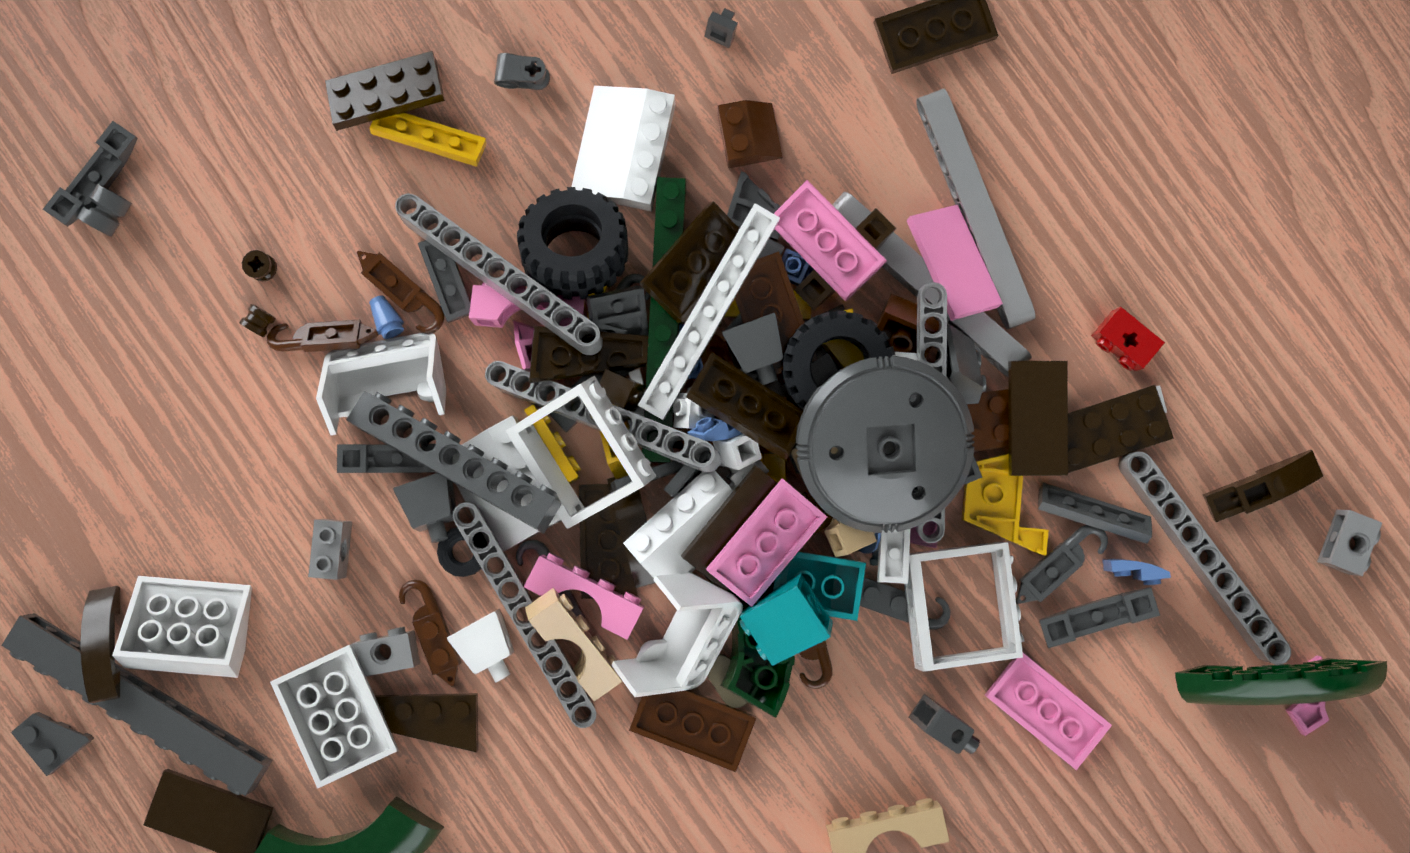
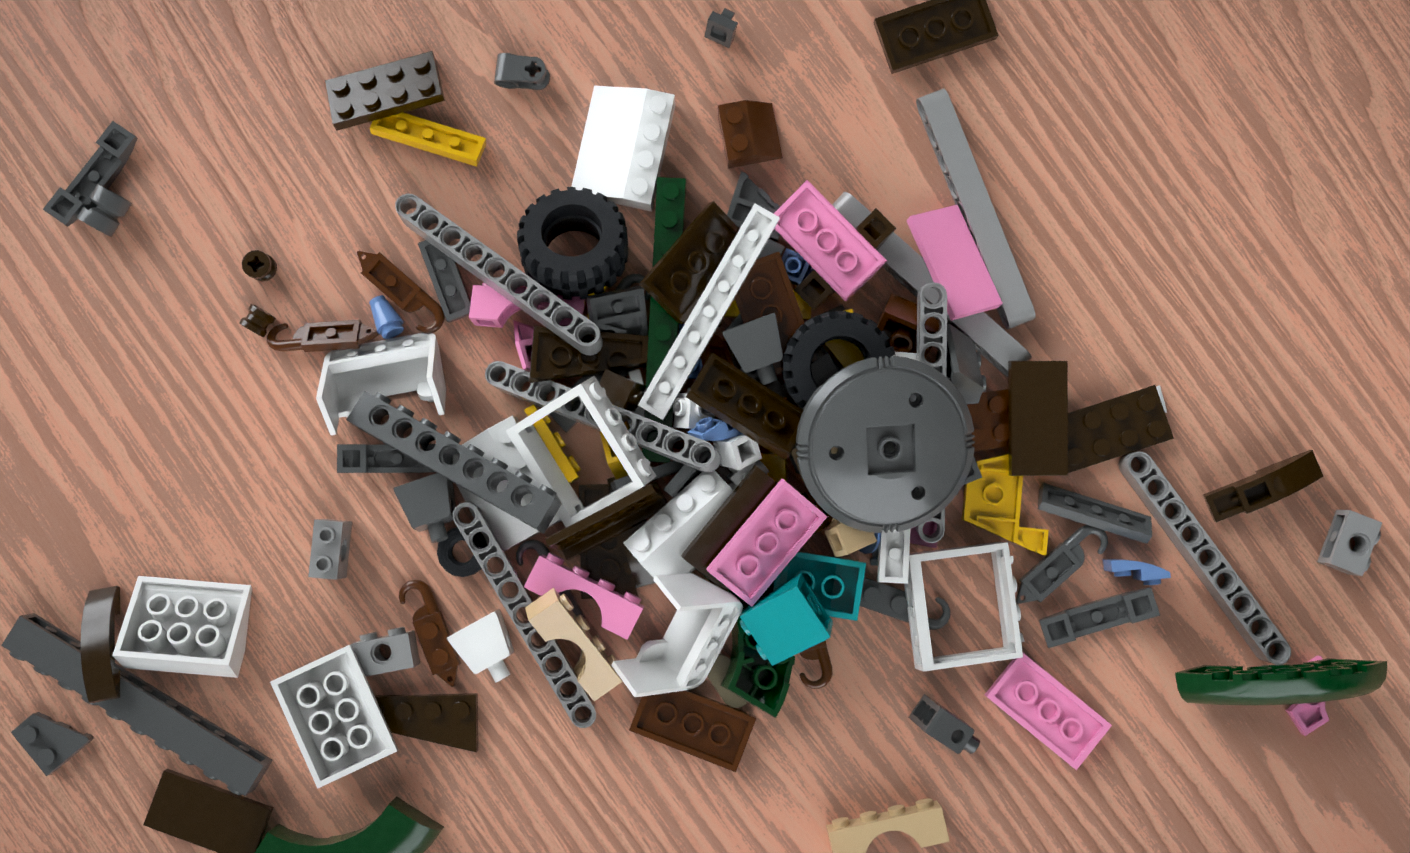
red brick [1091,306,1165,371] -> none
none -> dark brown fence [545,482,667,561]

